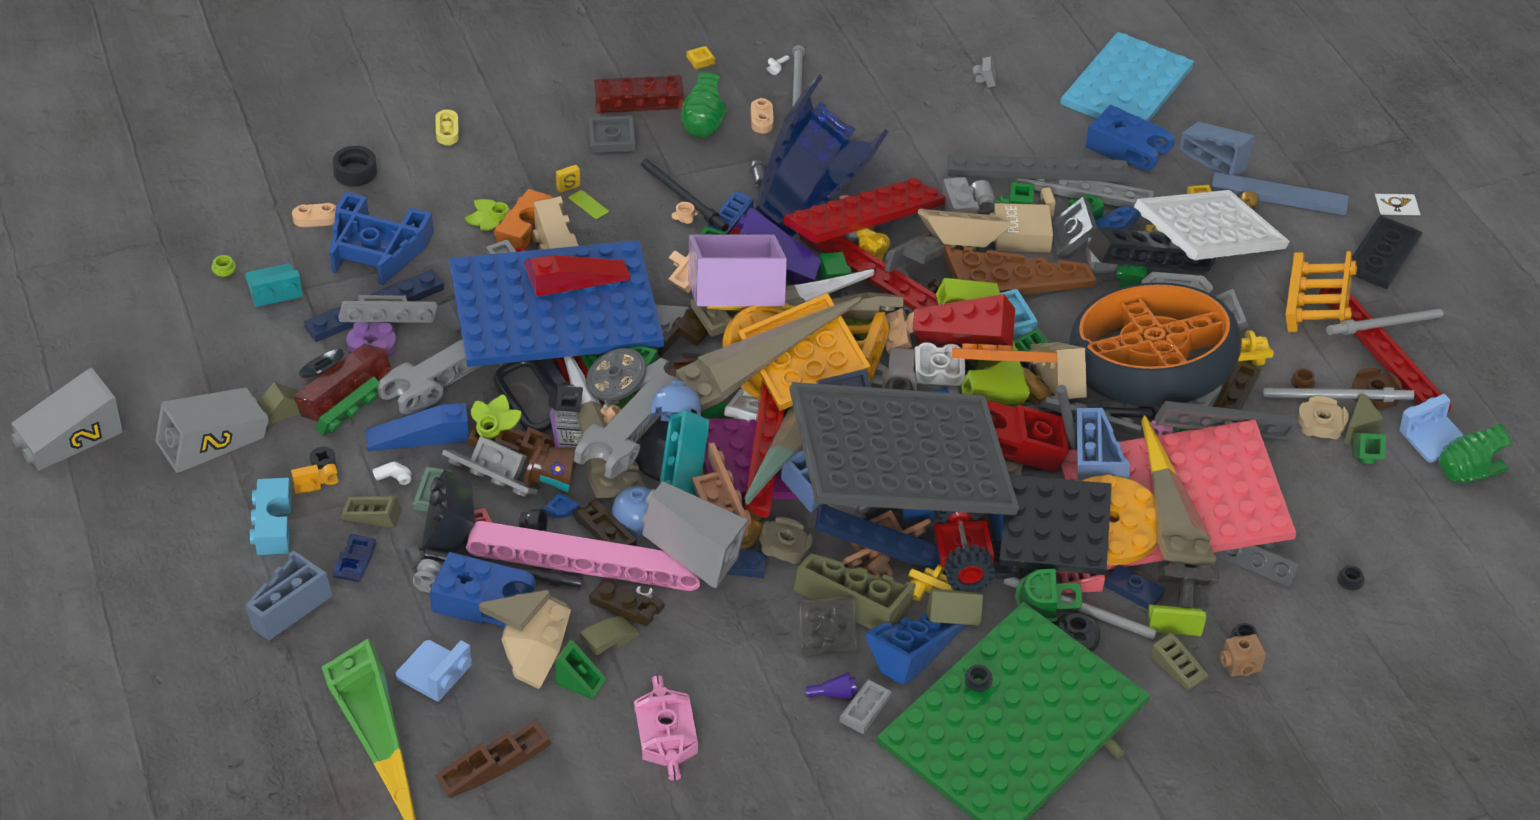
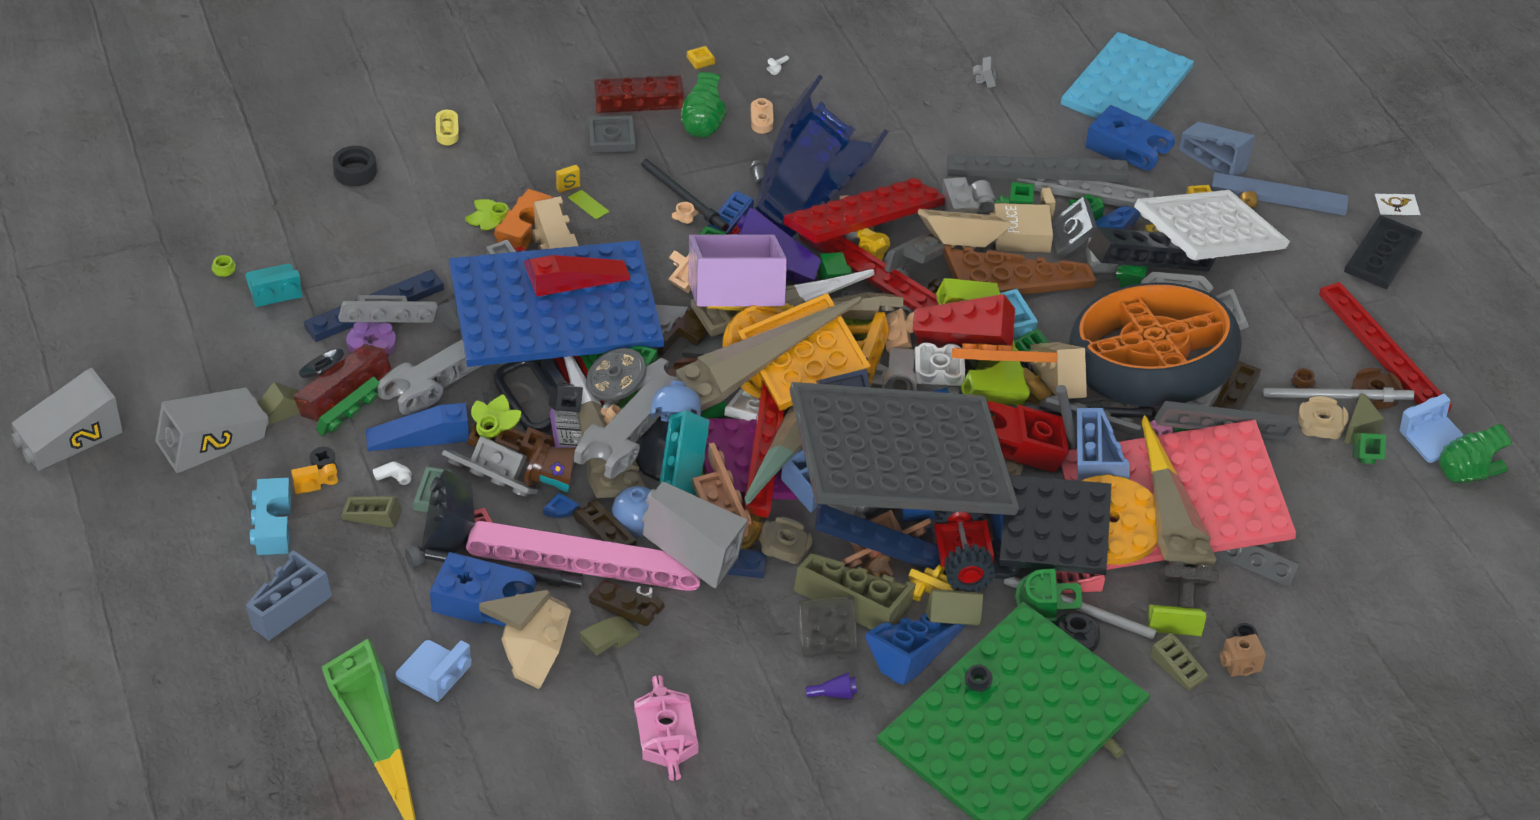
light nougat plate [292,203,336,227] -> none
blue wedge [330,192,434,285] -> none
clear blue slope [333,534,377,582] -> none
light grey wheel [412,559,442,593] -> none
reddish brown slope [435,719,552,798] -> none
black piece [519,509,548,531] -> none
green slope [555,640,607,699] -> none
light grey bar [790,45,805,120] -> none
light grey plate [840,680,892,734] -> none
dark blue plate [1105,565,1165,610] -> none
yellow hips [1238,330,1274,366] -> none
light orange fence [1286,251,1357,332] -> none
light grey bar [1326,308,1443,335] -> none
black plate [1337,565,1365,590] -> none

